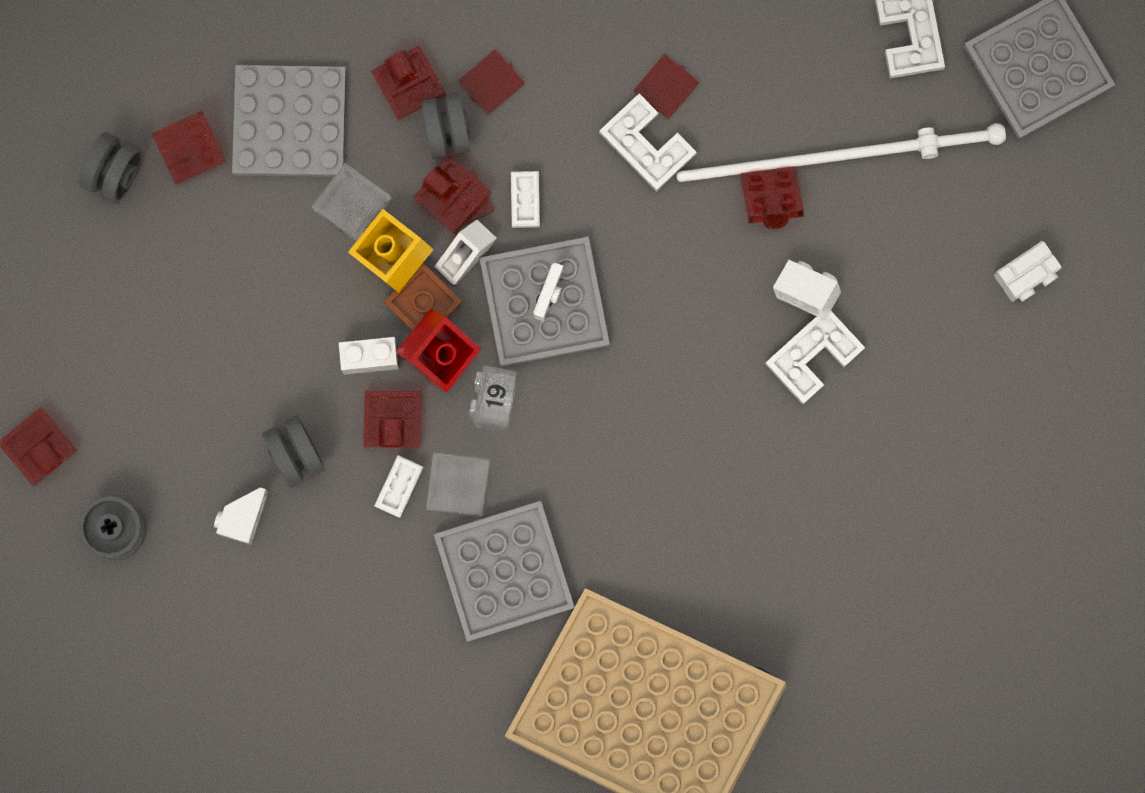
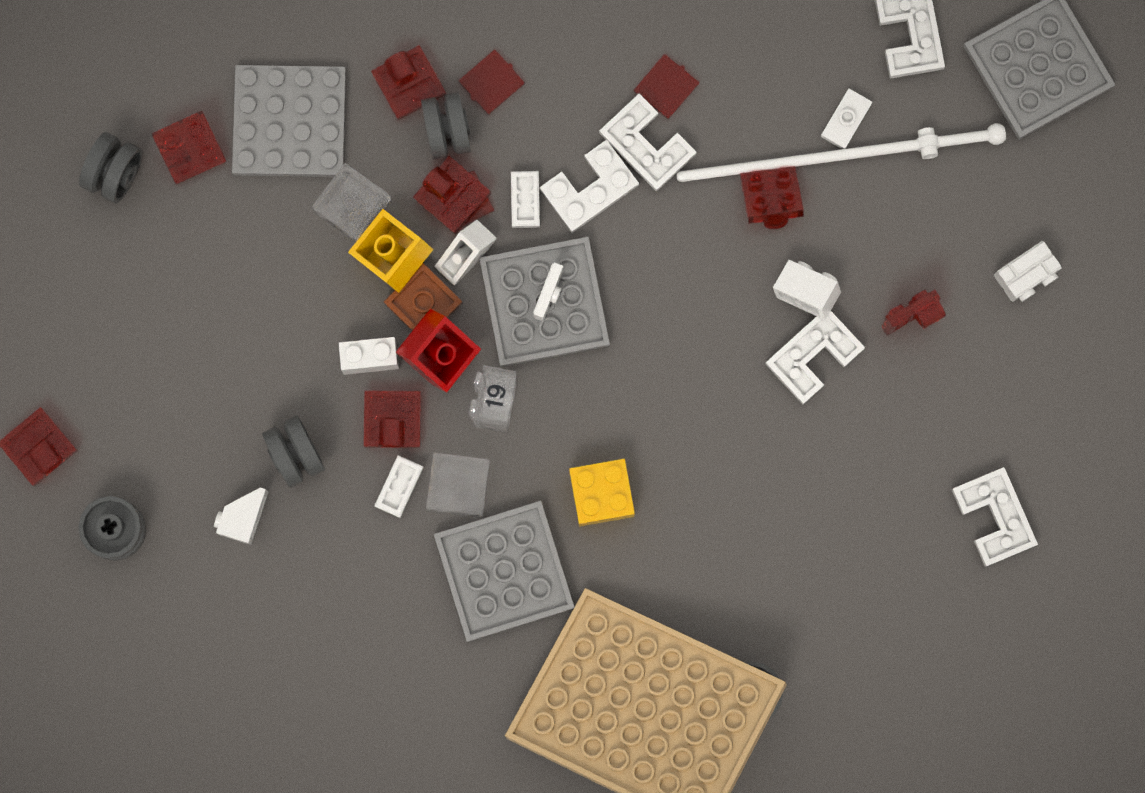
none -> white plate [539,140,639,233]
none -> yellow brick [569,459,635,527]
none -> white plate [821,89,872,149]
none -> clear red plate [882,289,946,336]
none -> white plate [951,467,1038,567]

